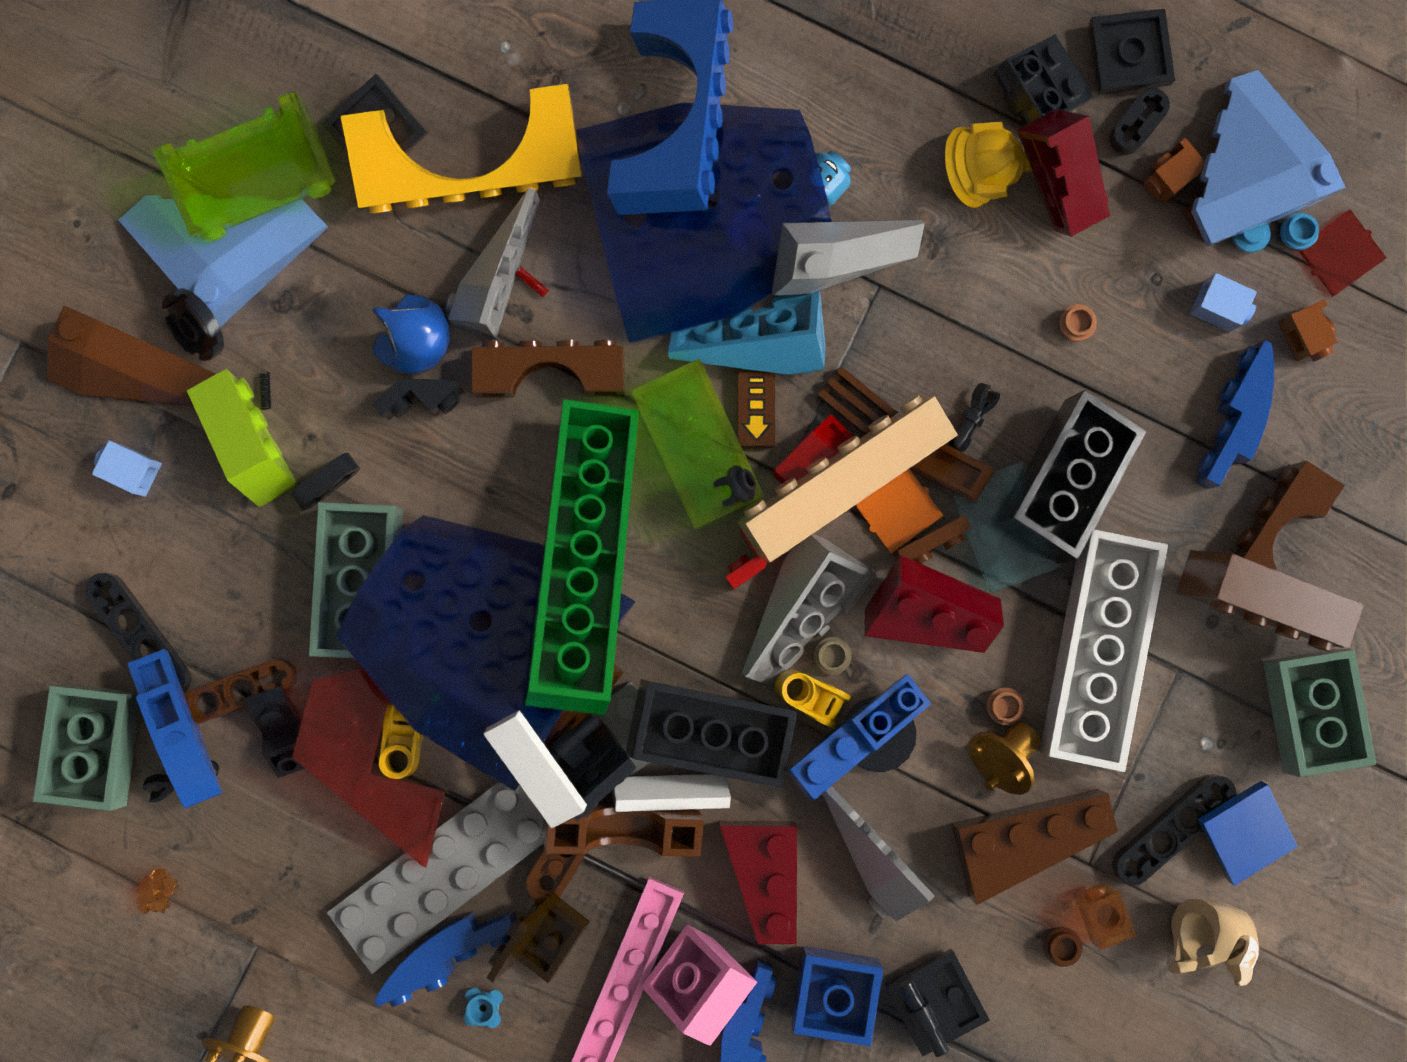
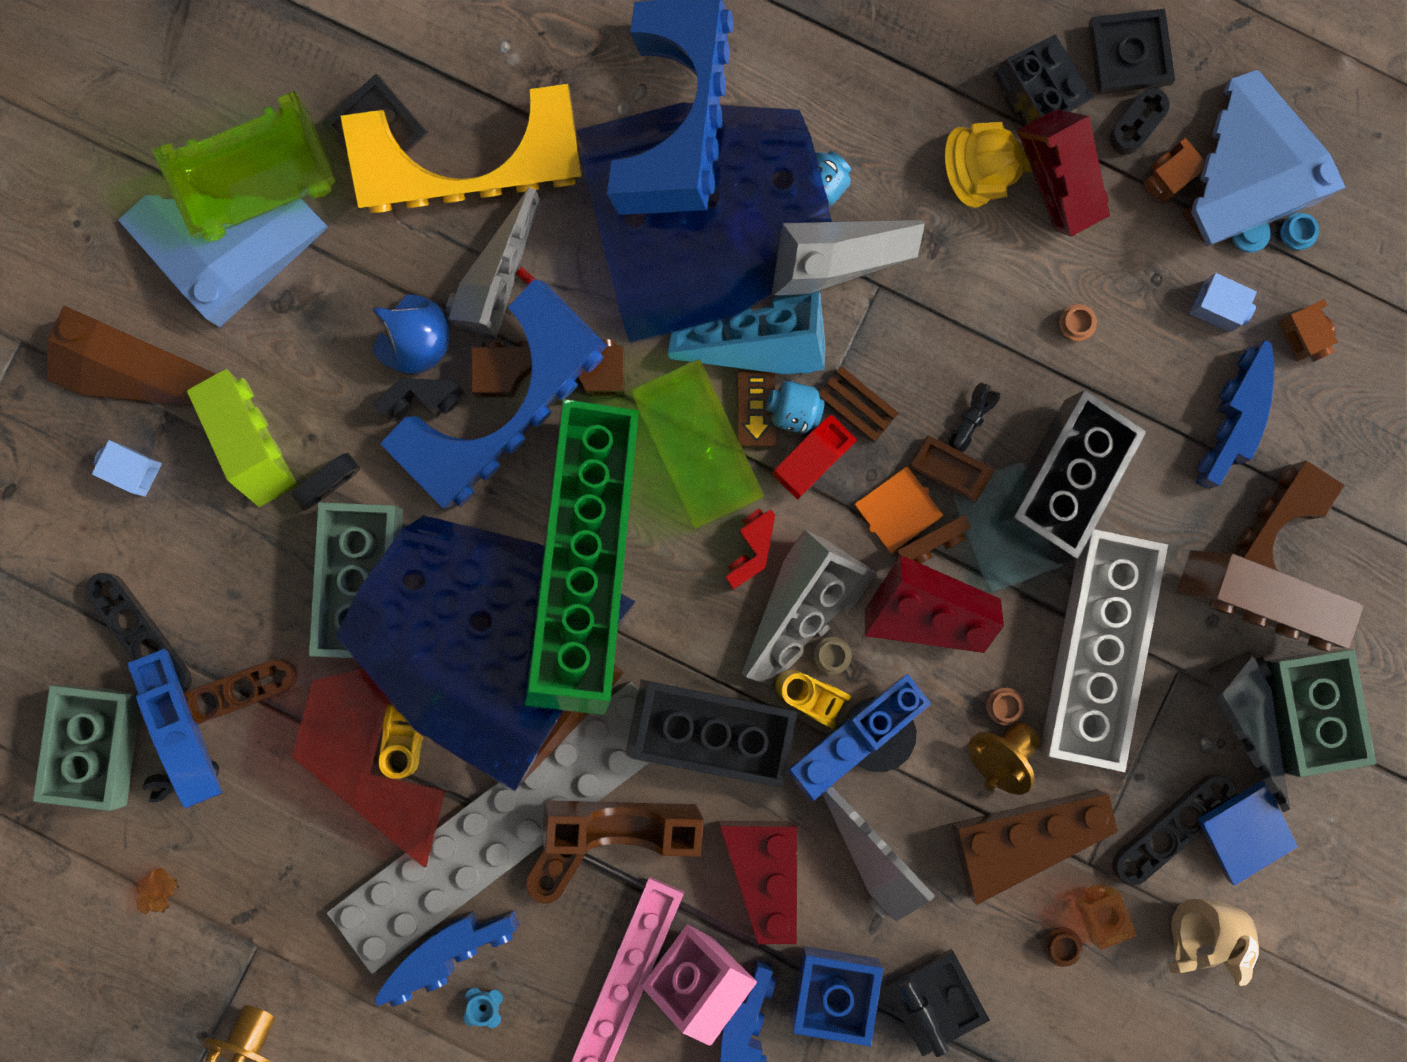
black tile [162,288,224,361] -> none
black slope [245,686,314,778] -> none
black leg [259,371,272,410] -> none
white tile [483,710,587,828] -> none
dark brown bracket [486,893,590,983] -> none
black plate [549,714,637,821] -> none
white tile [612,774,731,812] -> none
black plate [713,465,756,506] -> none
tan brick [737,394,958,562] -> none
clear red piece [1298,209,1387,297] -> none
none -> blue arch [380,279,607,509]
none -> dark azure head [766,381,824,434]
none -> black slope [1208,650,1290,812]

